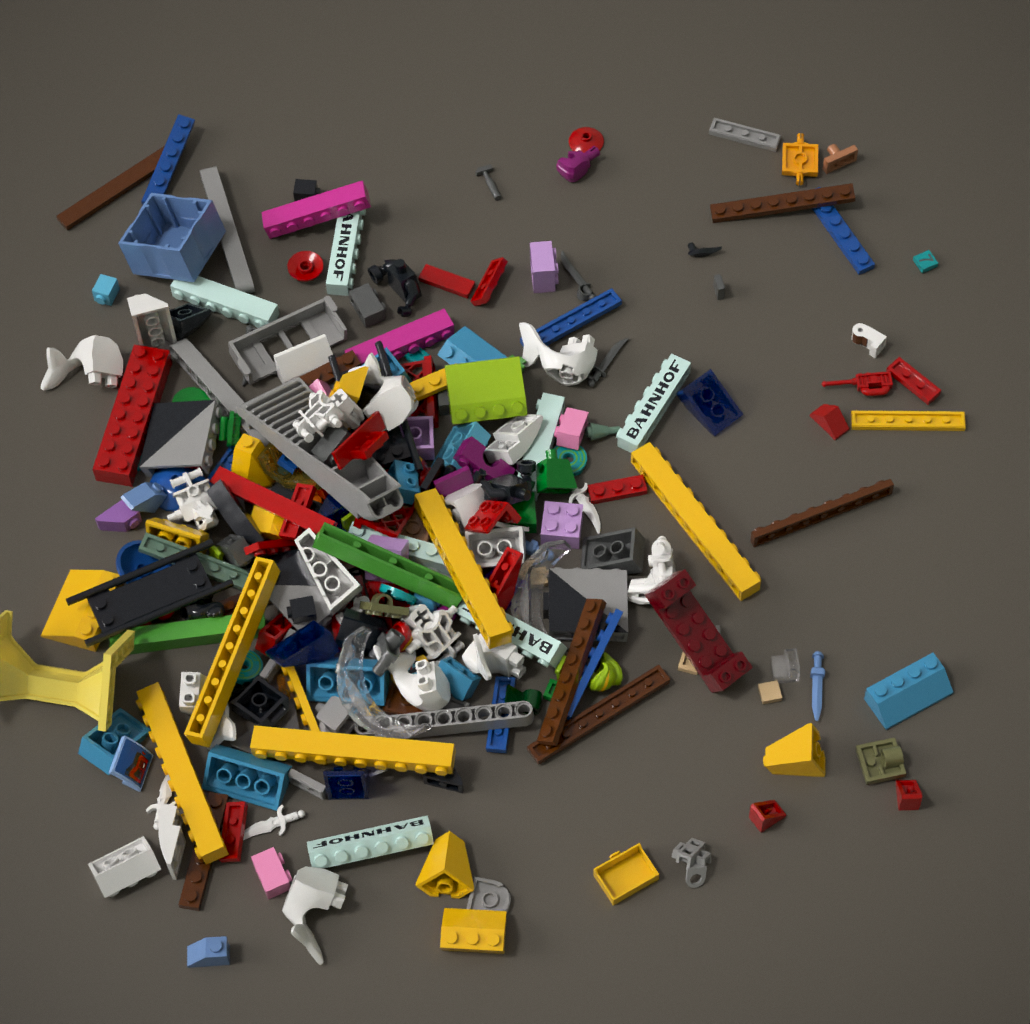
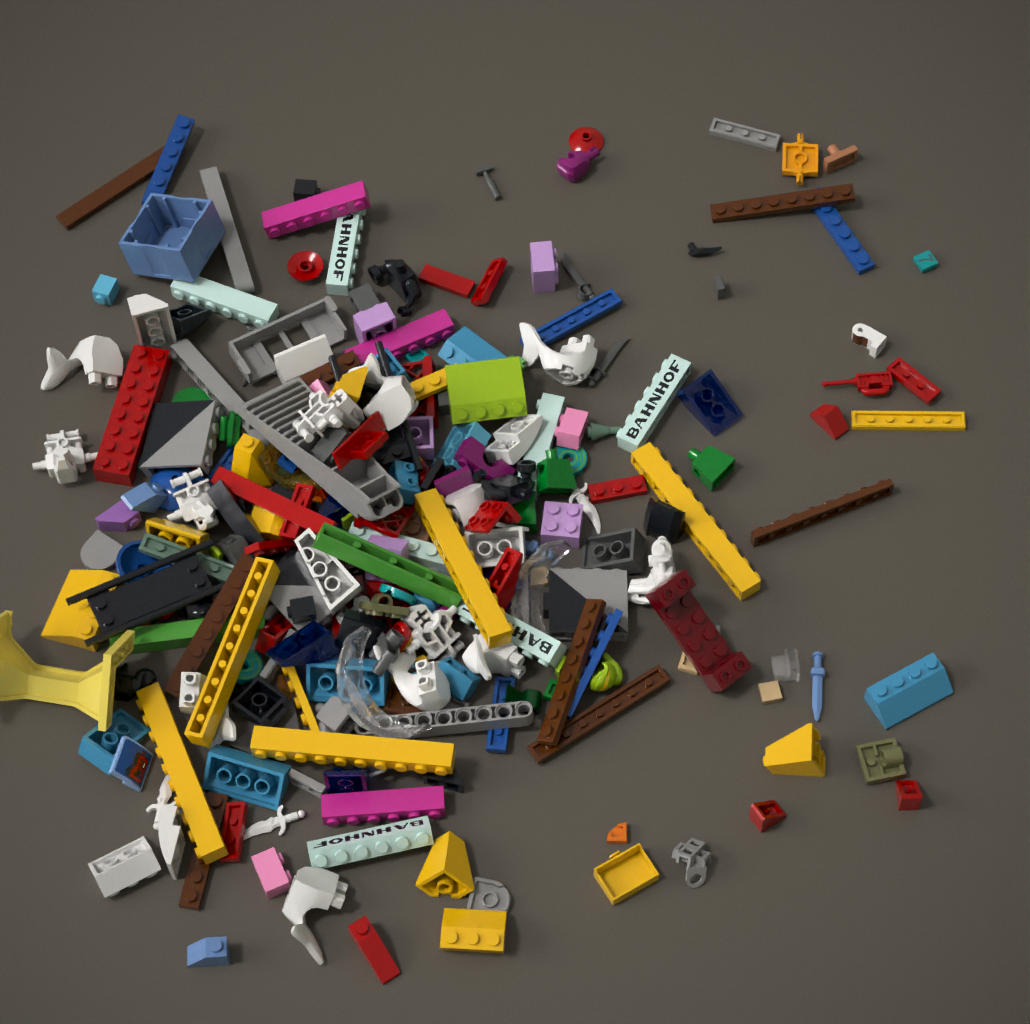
none -> white piece [32,429,98,484]
none -> light grey tile [80,529,123,571]
none -> black animal [114,663,156,702]
none -> reddish brown plate [163,553,255,699]
none -> dark pink brick [321,786,446,827]
none -> red slope [348,915,401,985]
none -> lavender brick [353,302,397,344]
none -> orange tile [606,822,627,844]
none -> black slope [643,496,686,545]
none -> green torso [687,446,735,492]

